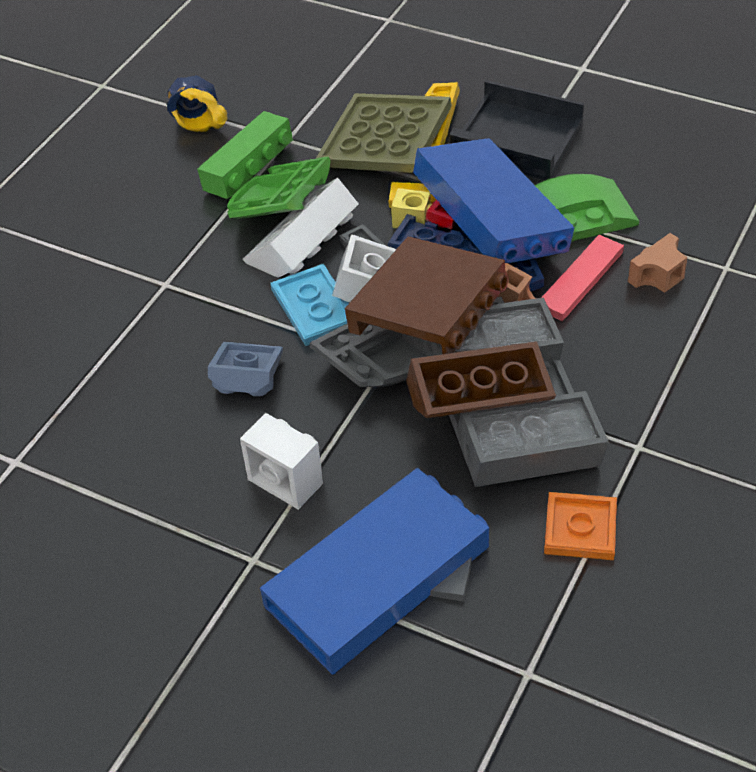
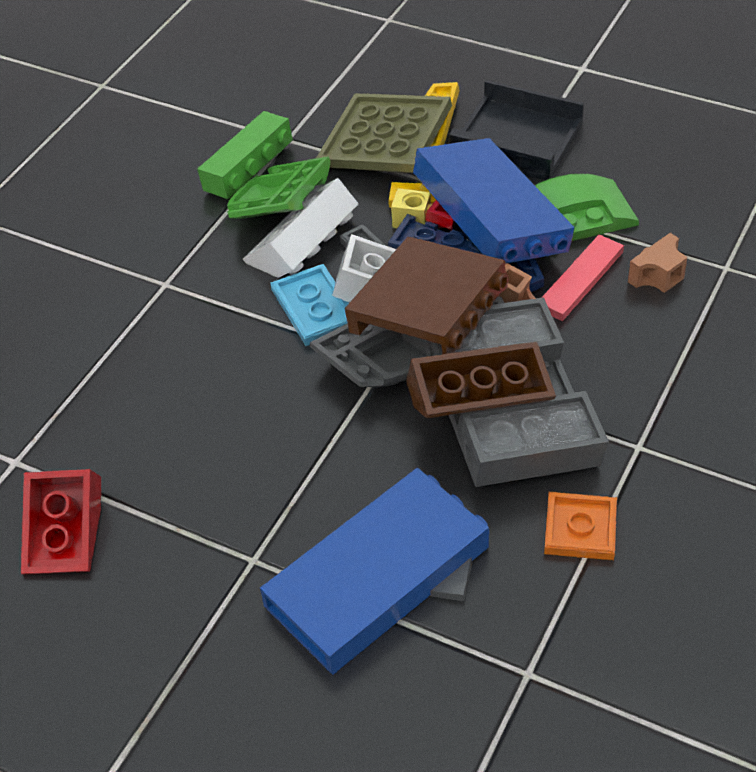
piece [167,75,227,132] -> none
sand blue slope [208,342,283,396] -> none
white brick [240,413,323,510] -> none
none -> red slope [21,469,101,575]

